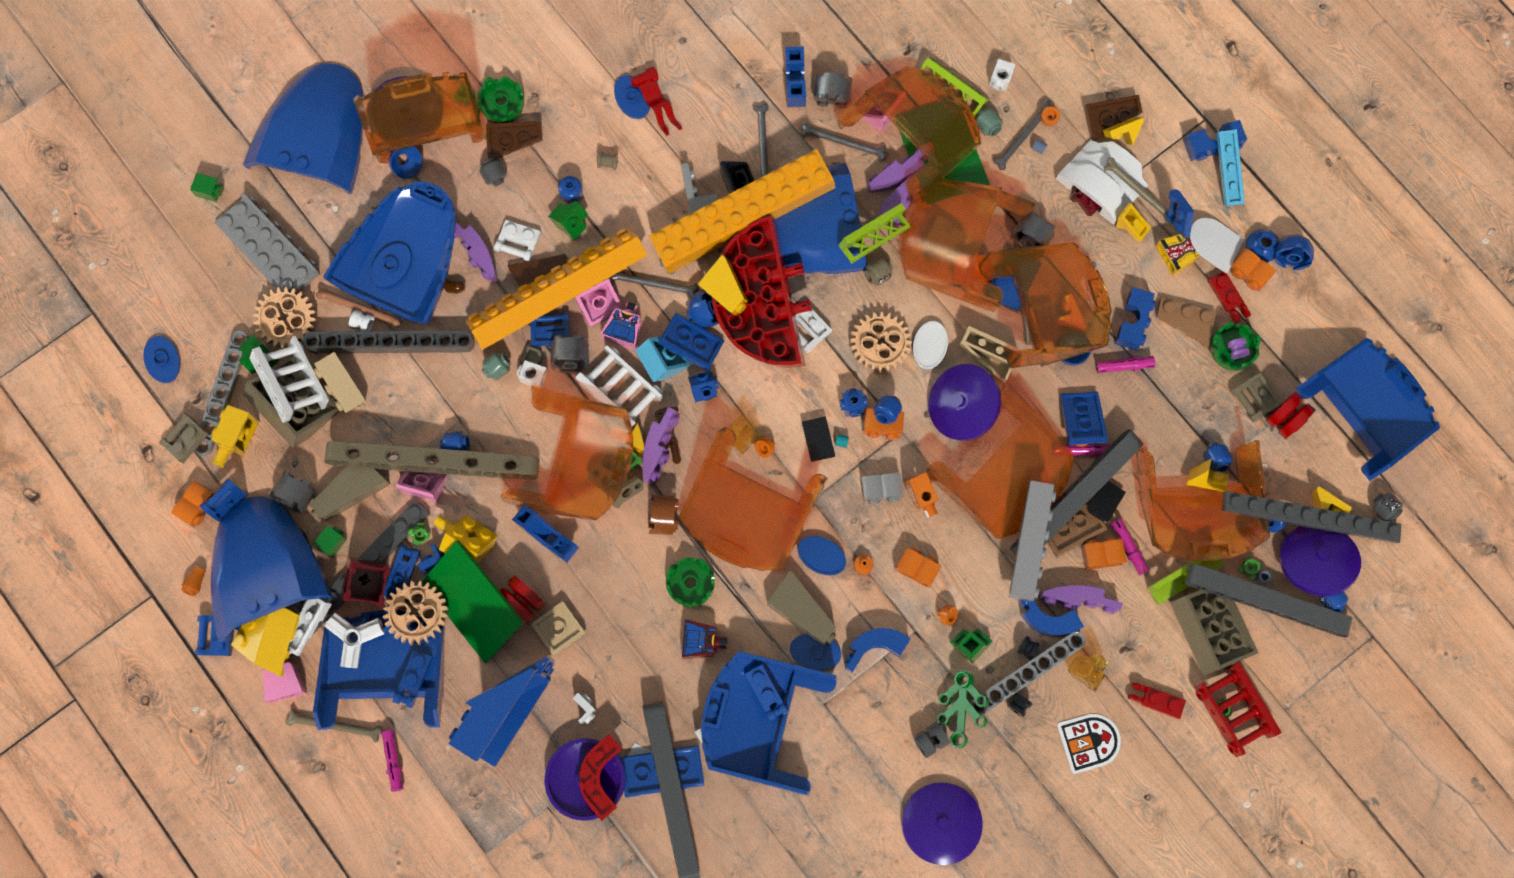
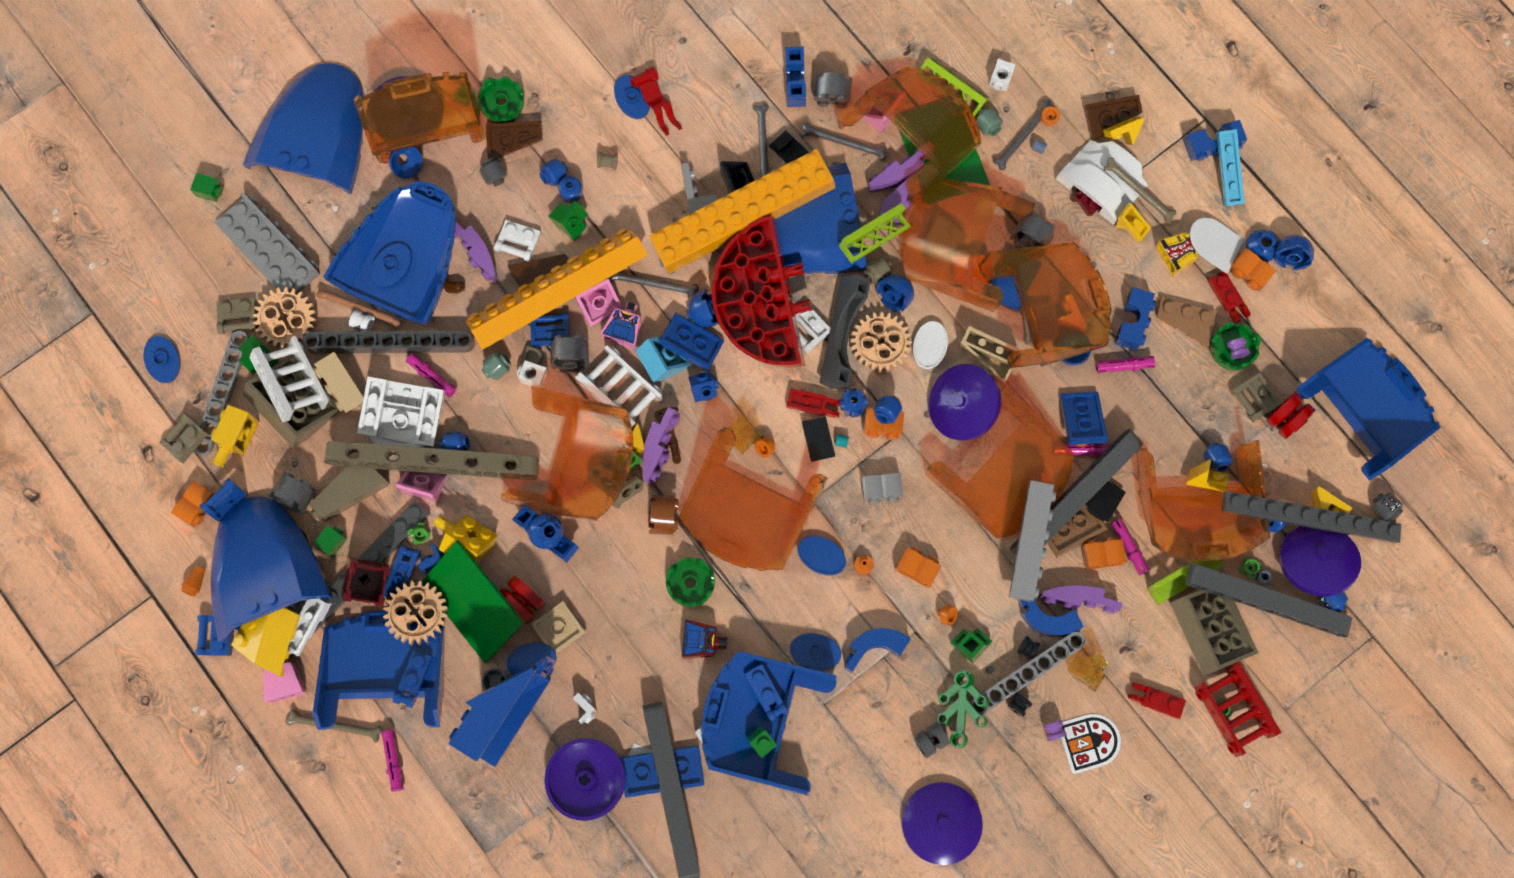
white piece [325,612,385,668] -> none
red plate [579,734,623,821] -> none
yellow slope [698,255,748,316] -> none
dark tan slope [767,571,837,646] -> none
orange torso [903,472,938,518] -> none
blue plate [1166,189,1194,239] -> none
none -> dark tan plate [216,297,258,334]
none -> white slope [357,377,445,447]
none -> dark pink pin [406,353,457,397]
none -> dark grey wheel [481,668,509,691]
none -> blue piece [506,642,557,675]
none -> blue piece [528,513,564,549]
none -> blue head [539,159,568,186]
none -> green brick [746,725,777,758]
none -> black piece [769,130,809,164]
none -> red hinge [786,388,840,418]
none -> dark grey arch [819,275,871,389]
none -> blue cylinder [876,274,914,312]
none -> medium lavender wheel [1043,720,1067,741]

